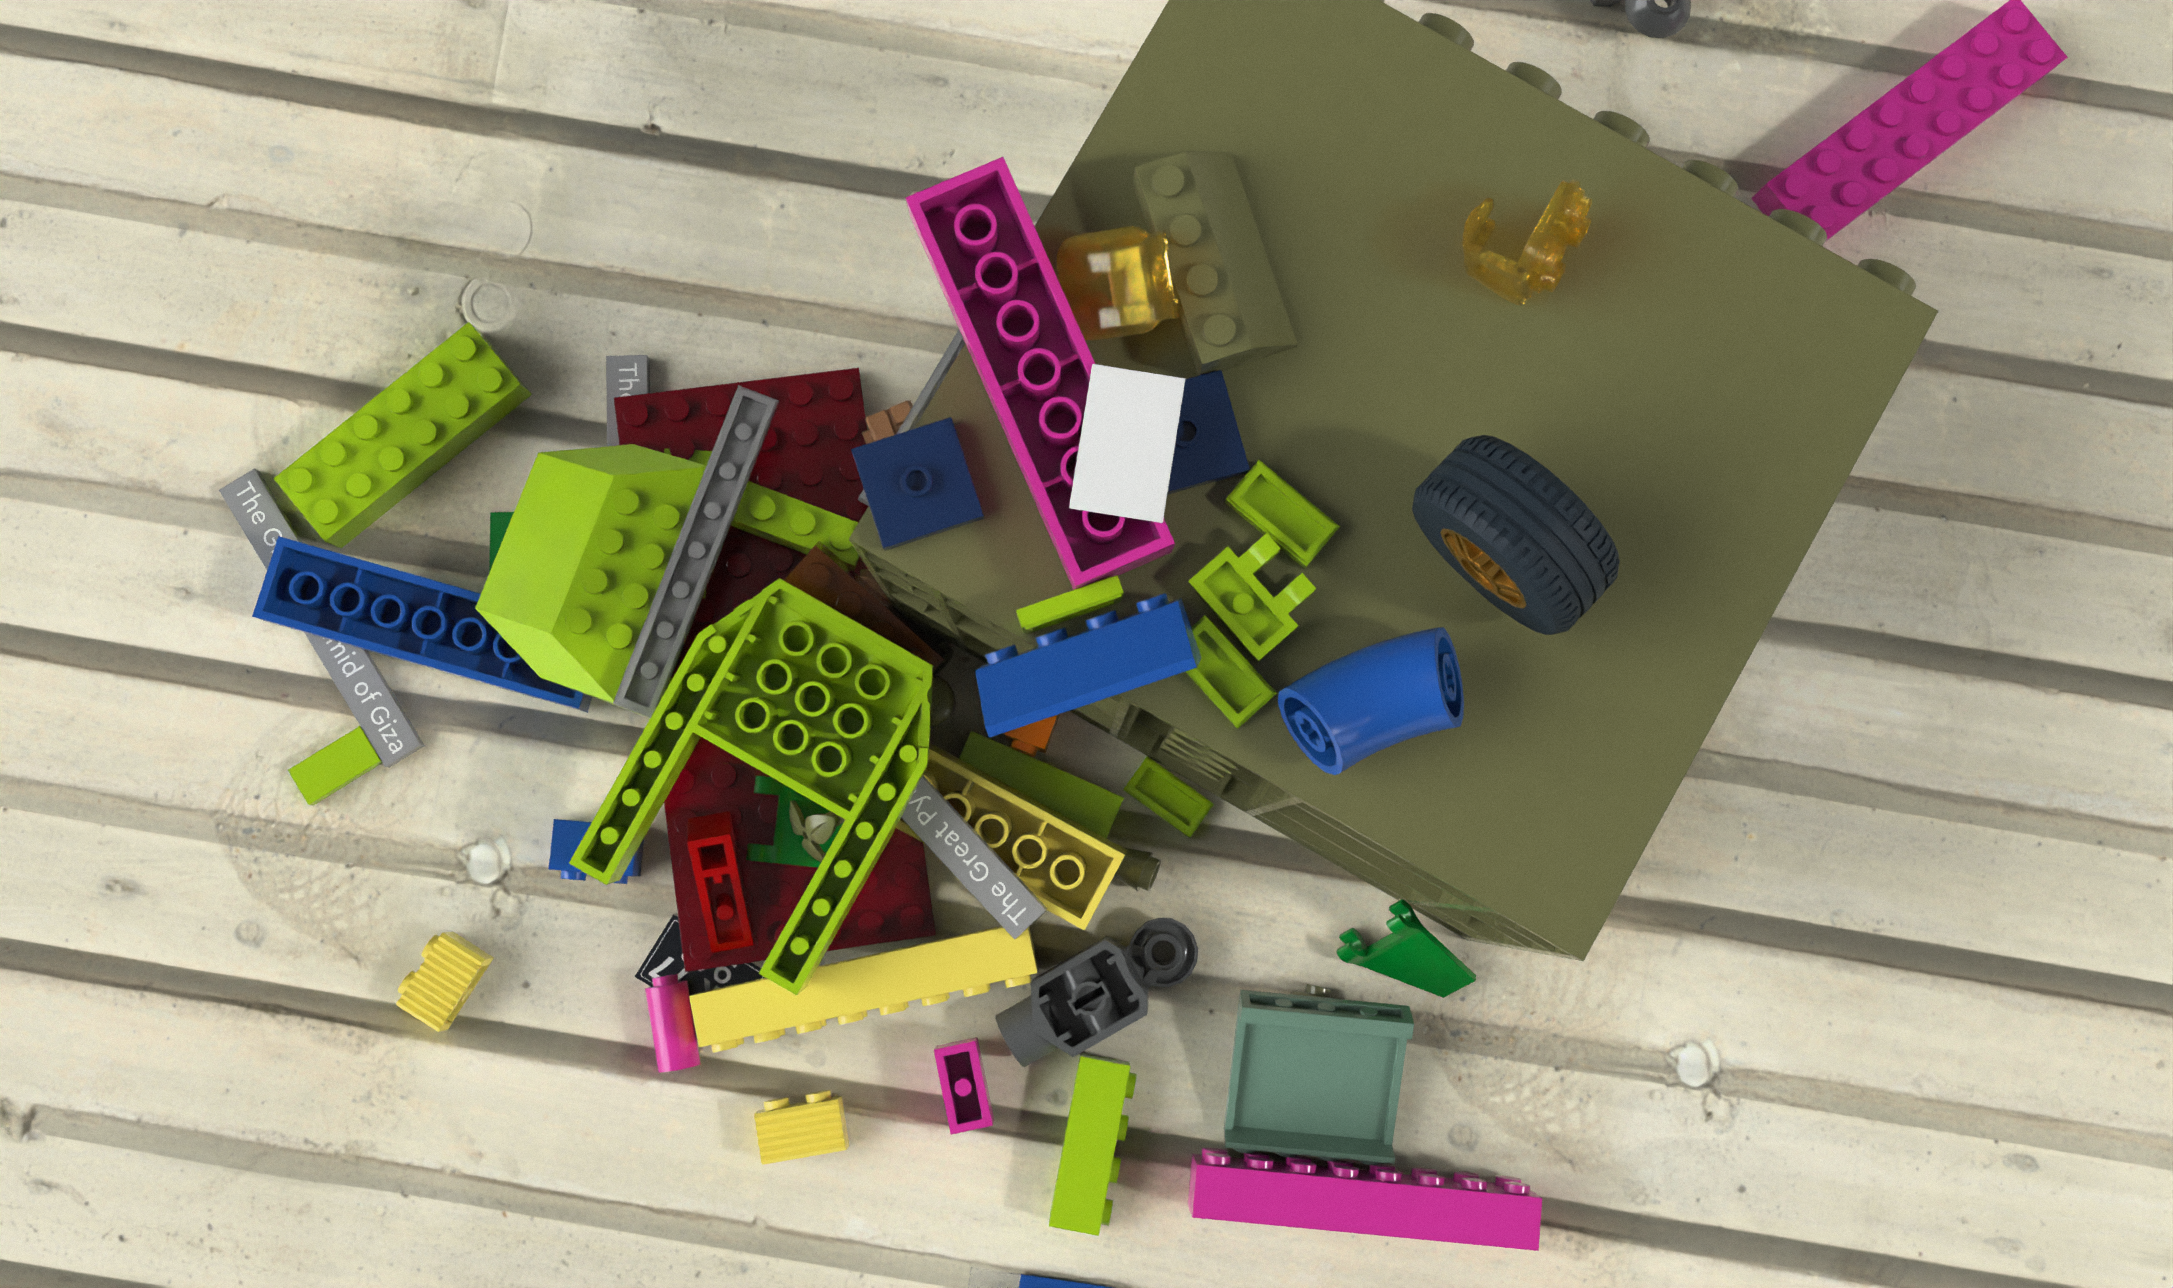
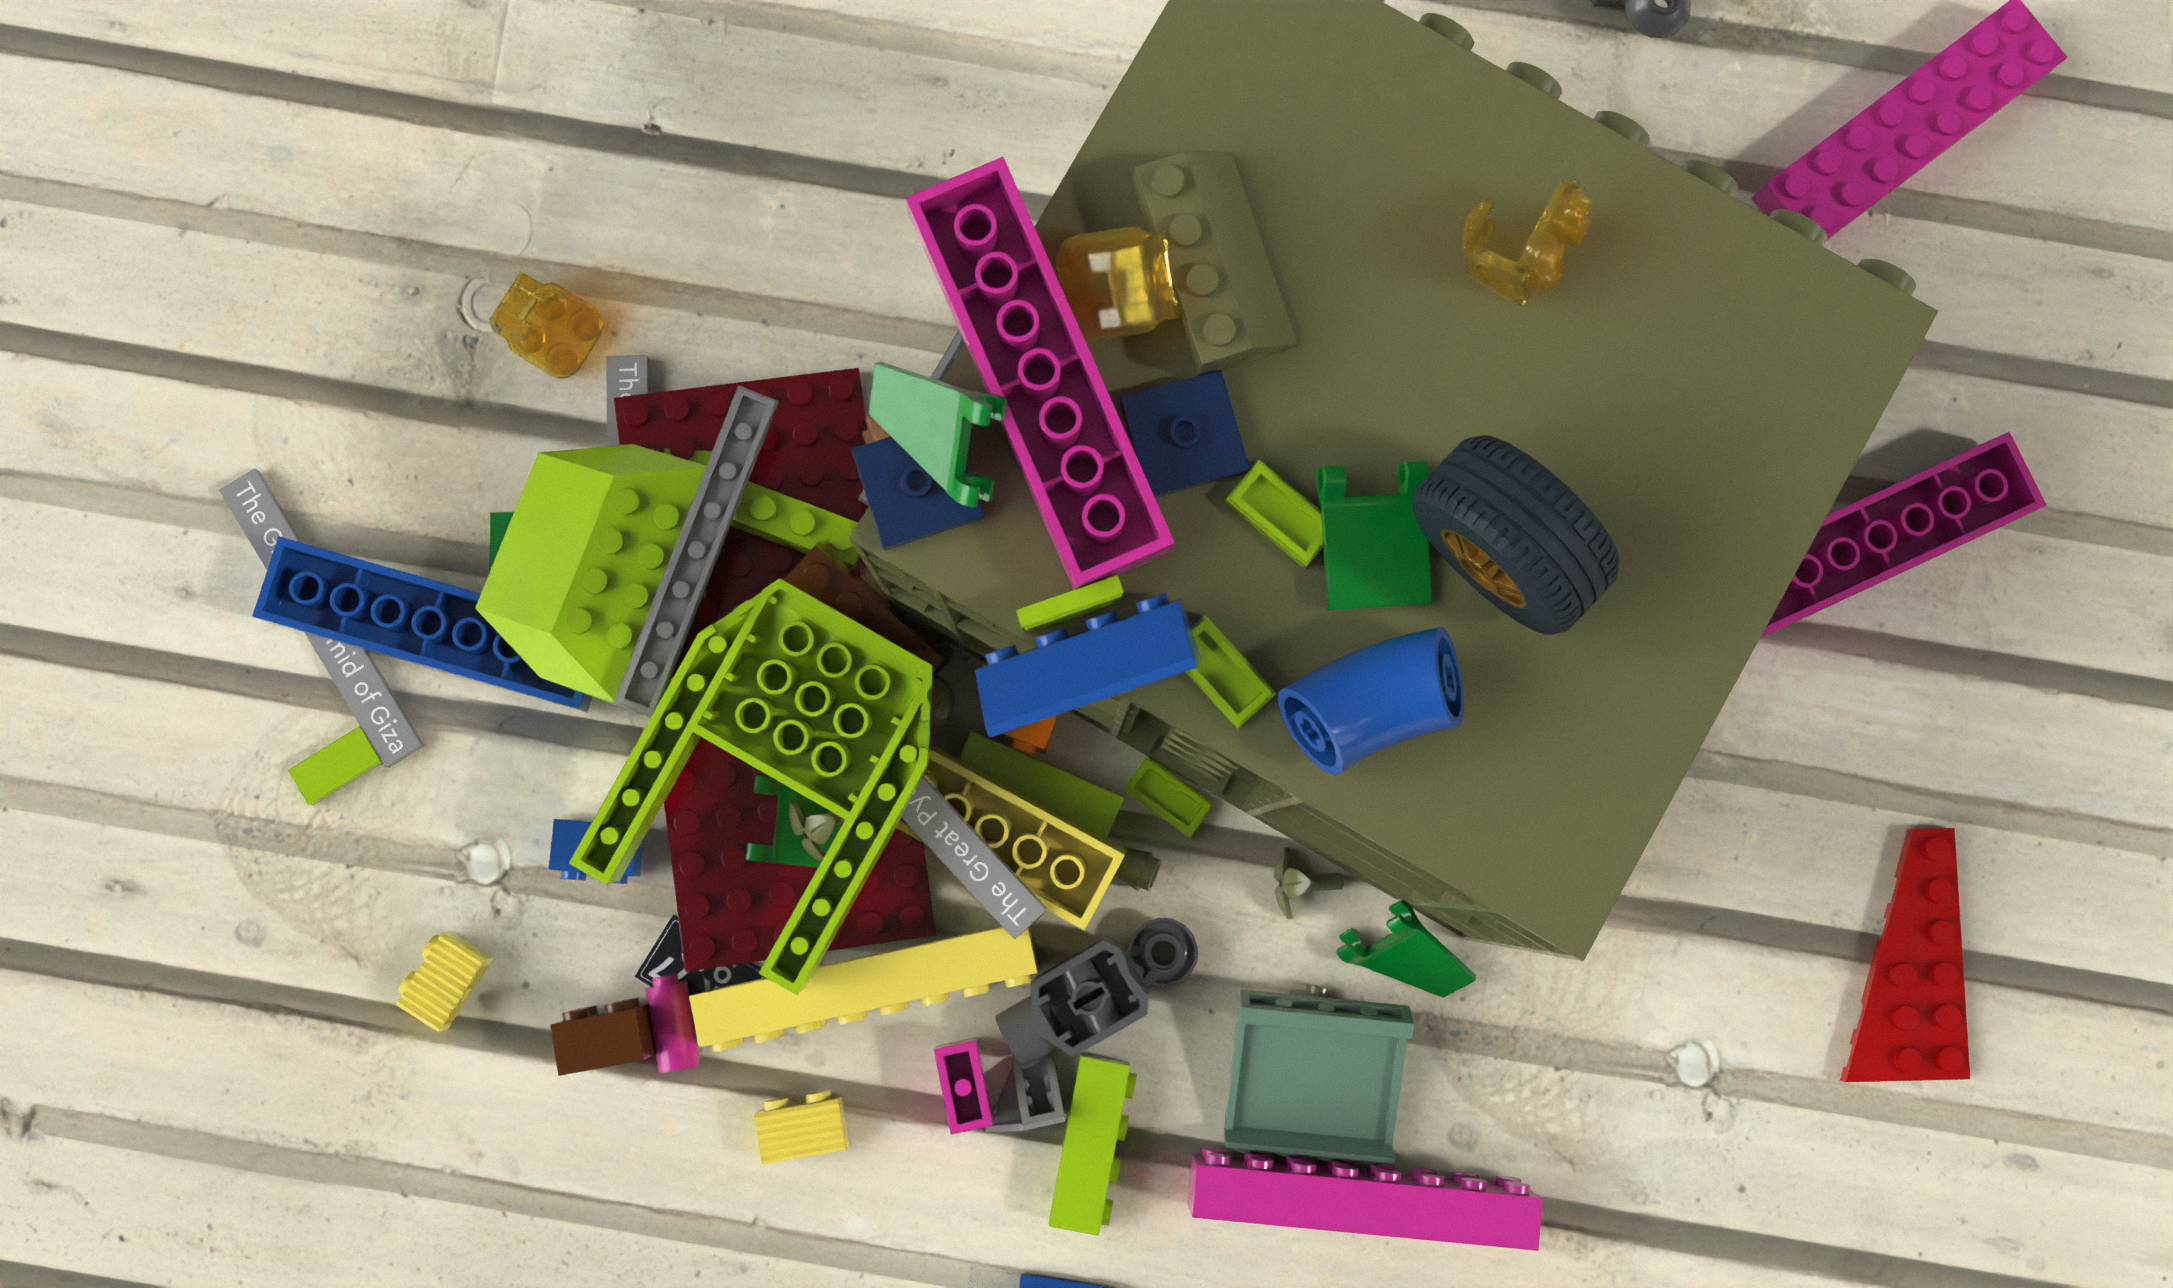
lime brick [273,322,532,548] -> none
red slope [687,811,754,953] -> none
white sticker [1069,364,1185,523] -> none
lime plate [1188,533,1316,661] -> none
none -> clear yellow piece [489,271,604,379]
none -> reddish brown brick [550,997,656,1076]
none -> flag [869,362,1007,508]
none -> light grey slope [984,1051,1066,1132]
none -> olive plant [1274,847,1344,920]
none -> green flag [1315,461,1432,611]
none -> dark pink brick [1760,432,2047,638]
none -> red wing [1840,828,1970,1082]

